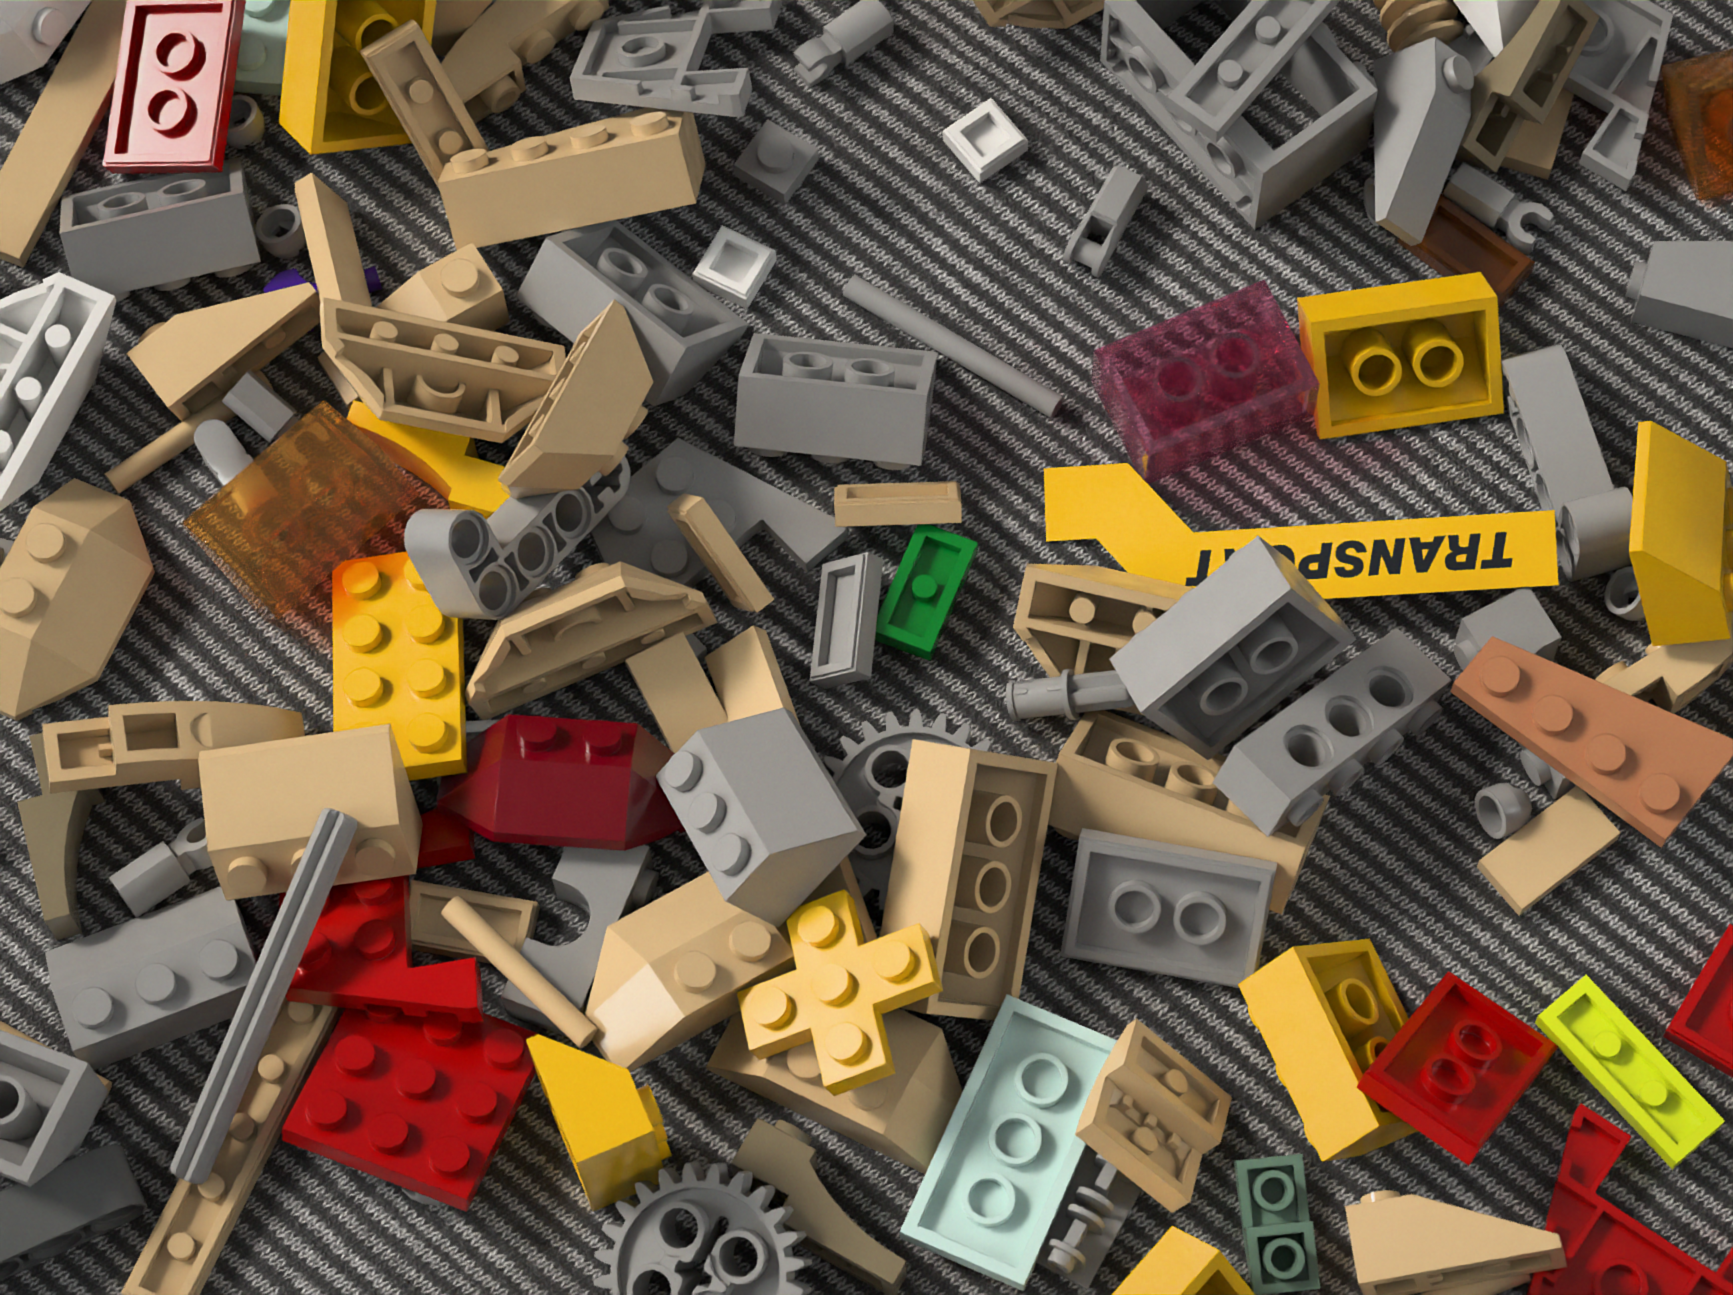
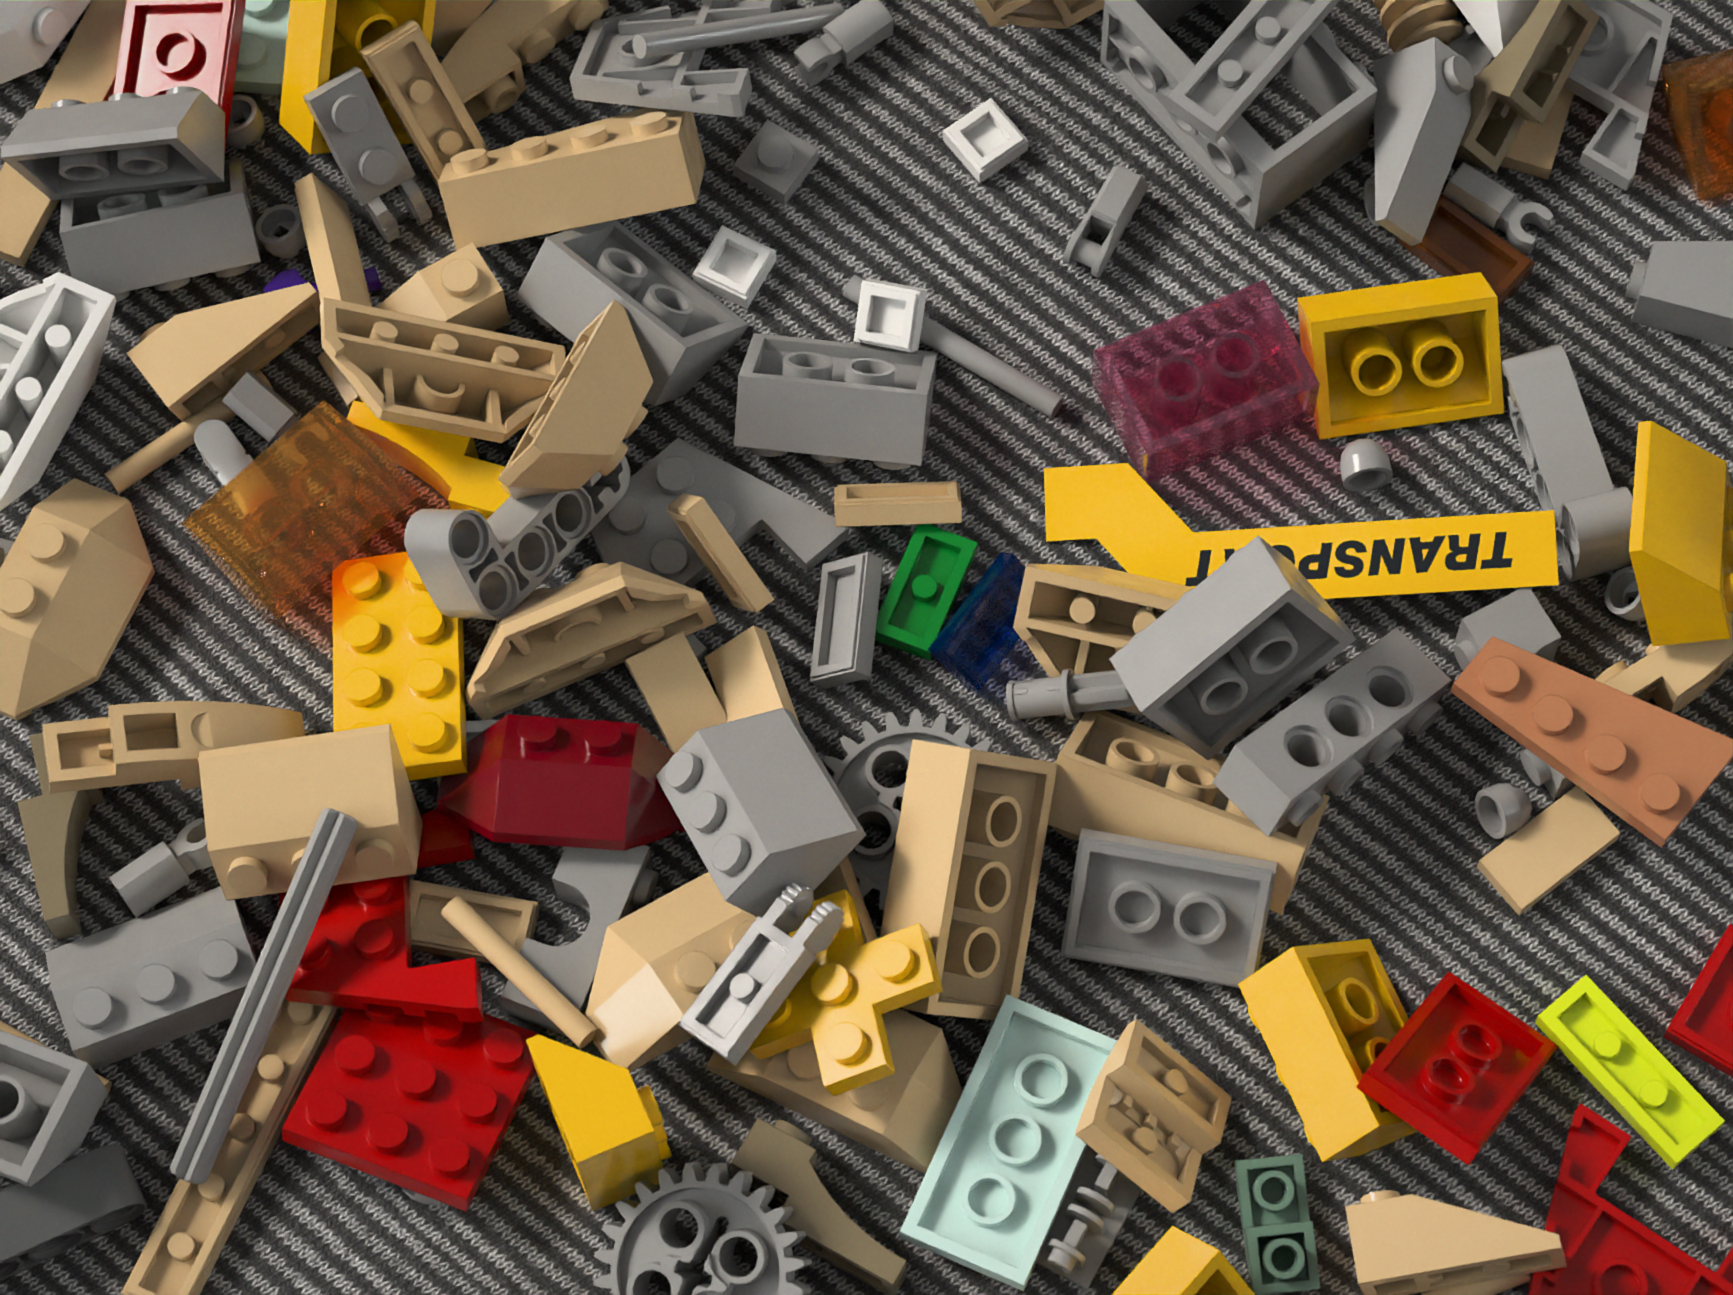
none -> light grey slope [1,86,225,200]
none -> light grey hinge [303,66,433,243]
none -> light grey bar [632,3,845,59]
none -> hinge [679,881,844,1066]
none -> white tile [854,279,927,352]
none -> clear blue tile [928,552,1026,692]
none -> light grey hinge [1340,439,1393,492]

